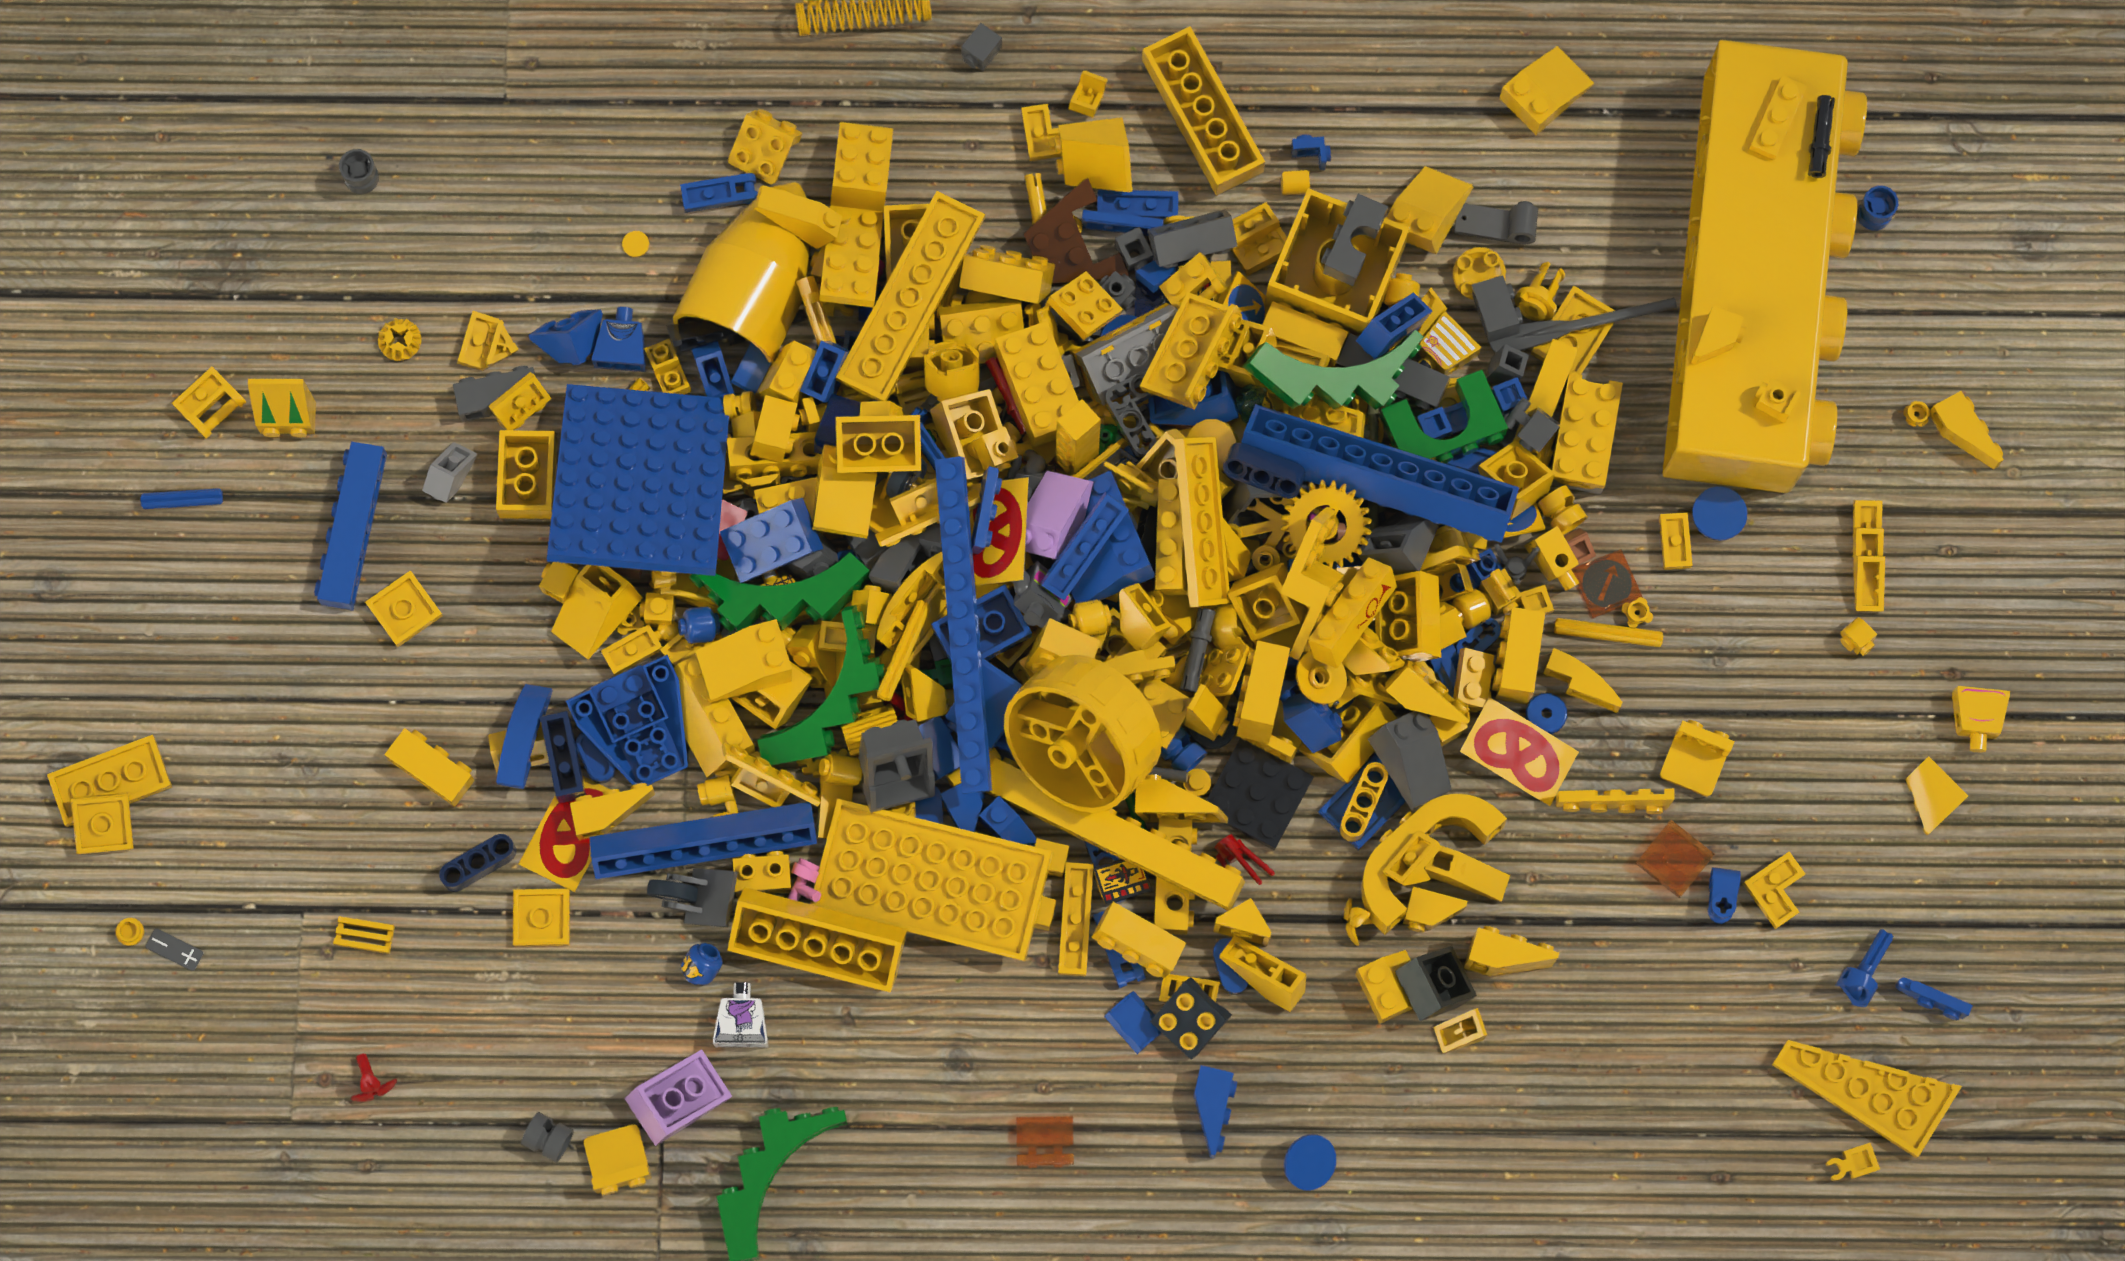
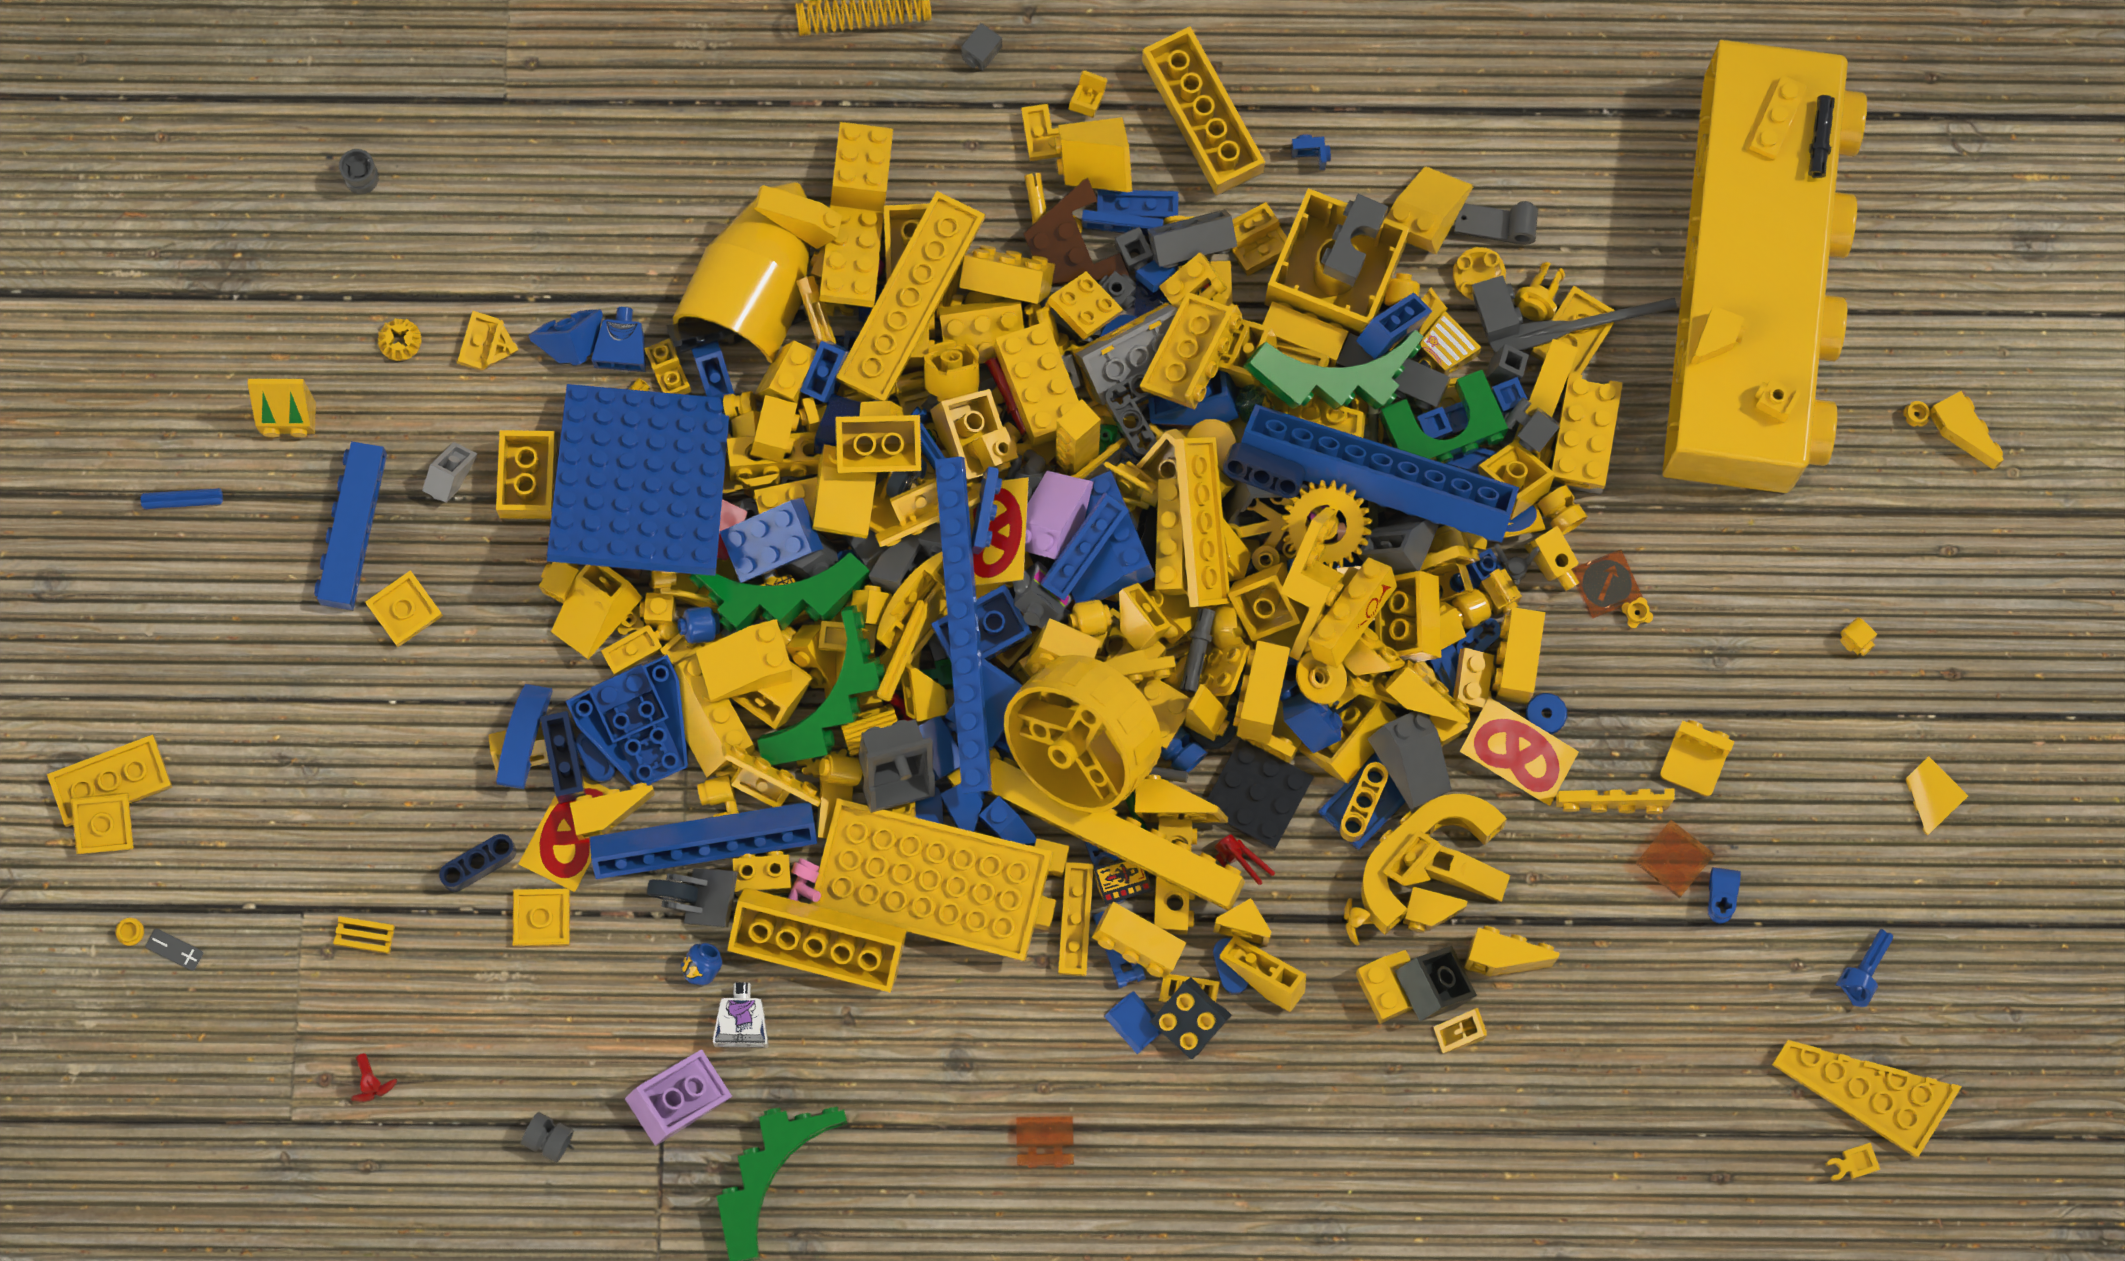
yellow plate [172,367,247,439] -> none
yellow brick [384,728,475,807] -> none
dark grey slope [453,366,537,422] -> none
yellow bracket [488,372,552,430] -> none
yellow bracket [584,1124,652,1196] -> none
yellow piece [622,231,649,257] -> none
blue plate [680,173,758,213] -> none
yellow bracket [728,109,803,184] -> none
blue slope [730,342,771,395] -> none
yellow plate [1183,769,1211,797] -> none
blue slope [1194,1065,1238,1159] -> none
piece [1217,271,1270,325] -> none
yellow brick [1281,170,1310,195] -> none
blue piece [1284,1134,1337,1190] -> none
yellow slope [1499,46,1594,135] -> none
yellow plate [1520,585,1554,615] -> none
yellow slope [1543,648,1623,713] -> none
yellow axle [1554,618,1663,647] -> none
nougat slope [1564,528,1596,565] -> none
yellow plate [1659,513,1693,570] -> none
blue piece [1692,486,1747,540] -> none
yellow plate [1743,851,1805,929] -> none
yellow slope [1853,500,1885,611] -> none
blue wheel [1857,186,1899,231] -> none
blue hinge [1895,977,1973,1020] -> none
yellow torso [1952,686,2010,753] -> none

